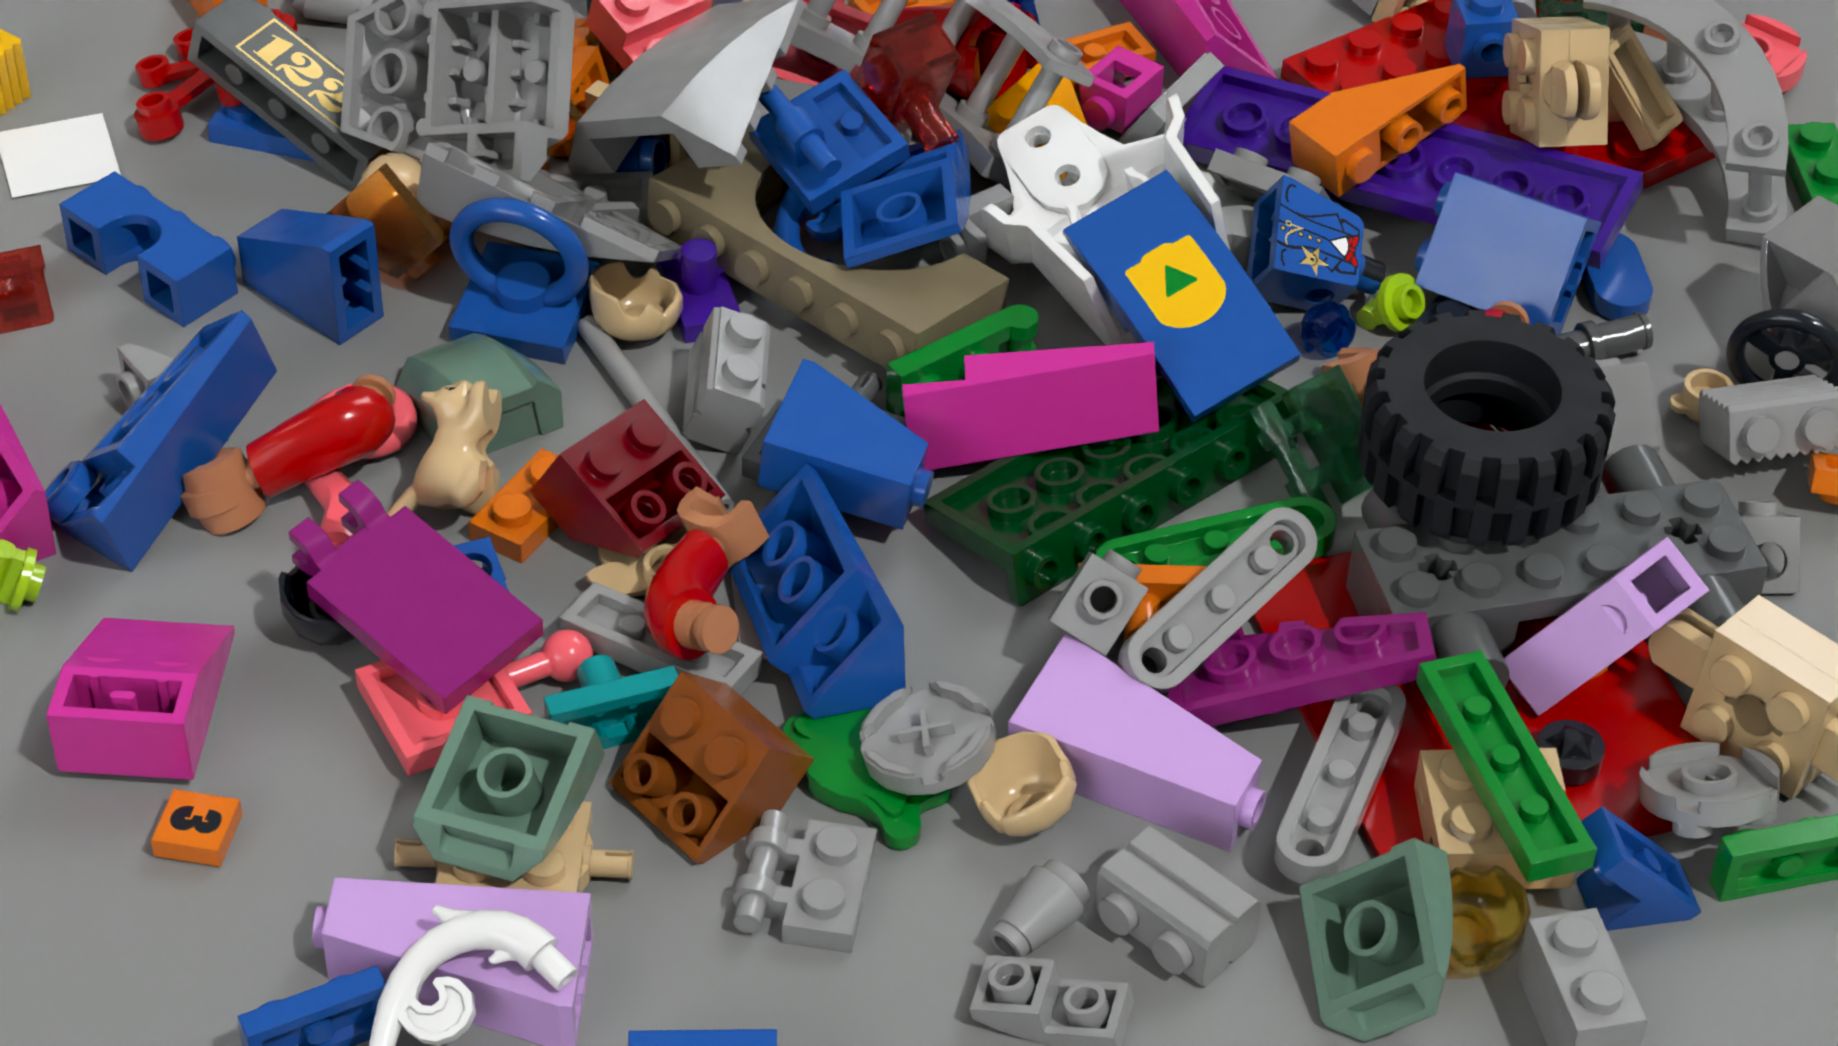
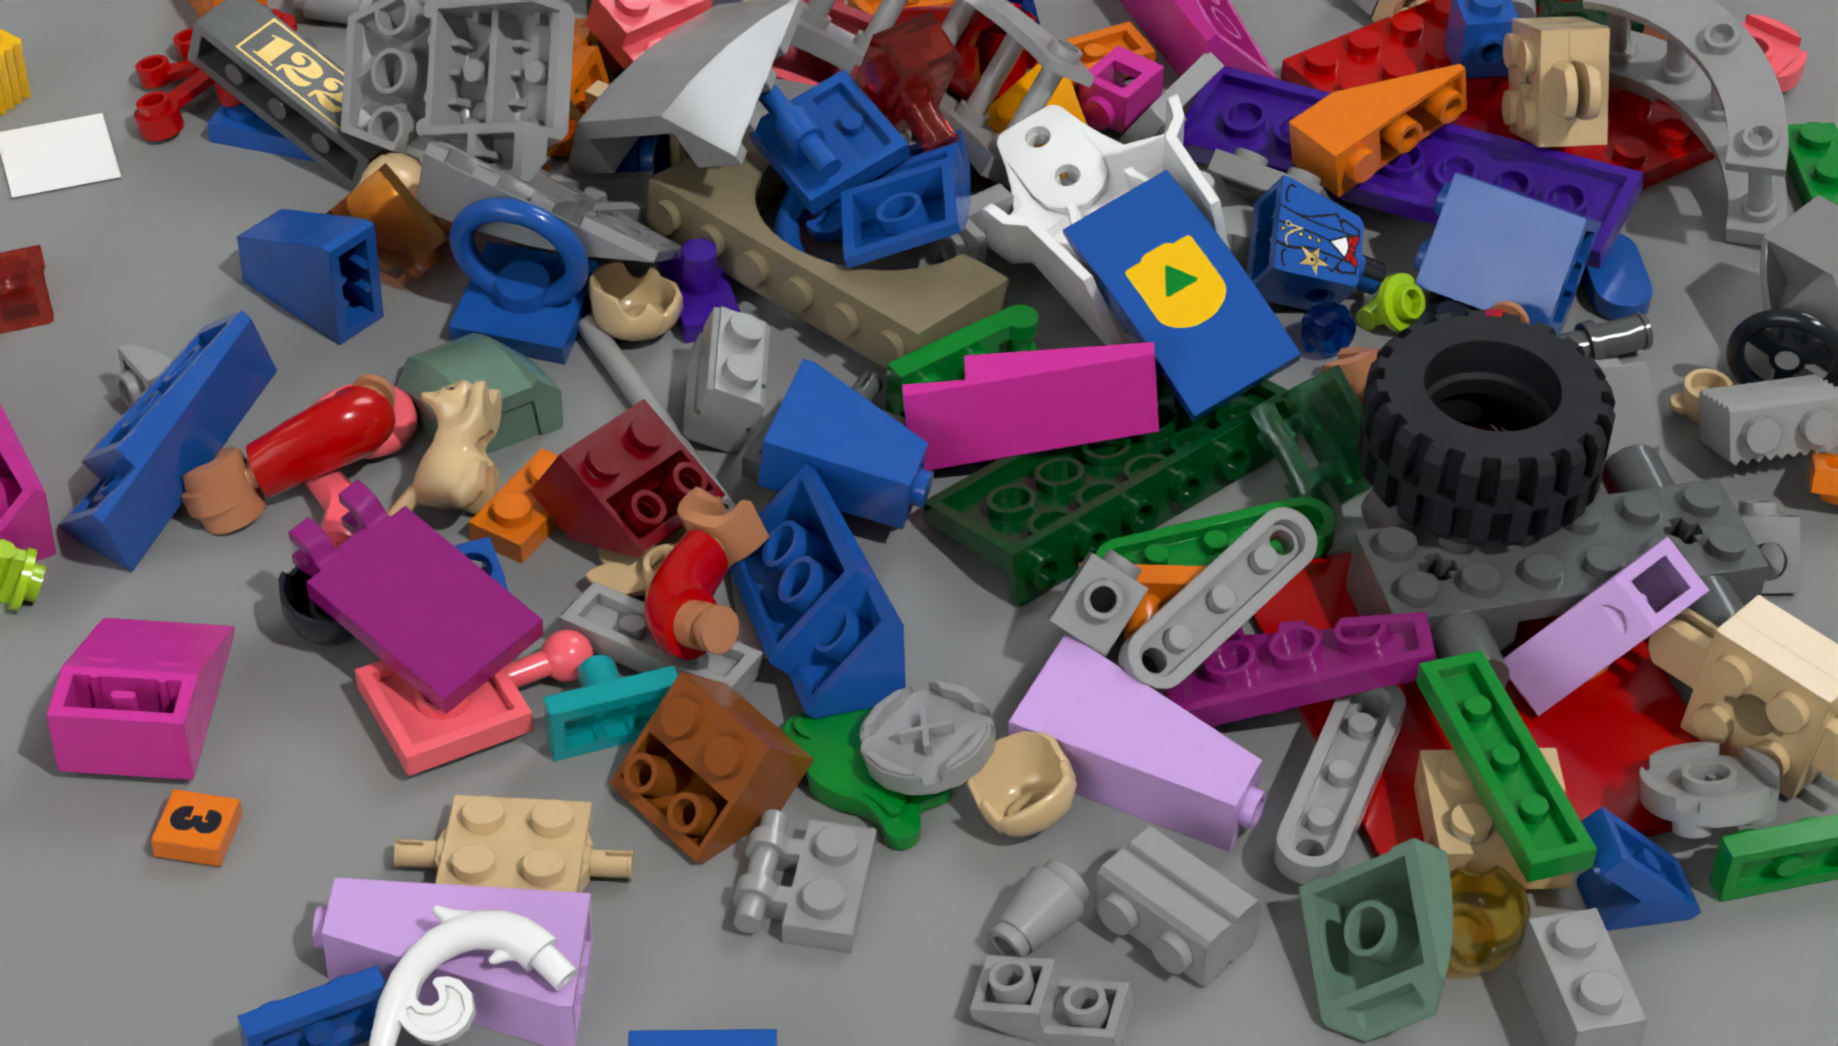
blue tile [45,460,98,524] -> none
blue arch [59,171,238,327] -> none
sand green slope [412,695,605,882] -> none
black tile [1536,720,1605,786] -> none
tan tile [1608,23,1684,151] -> none

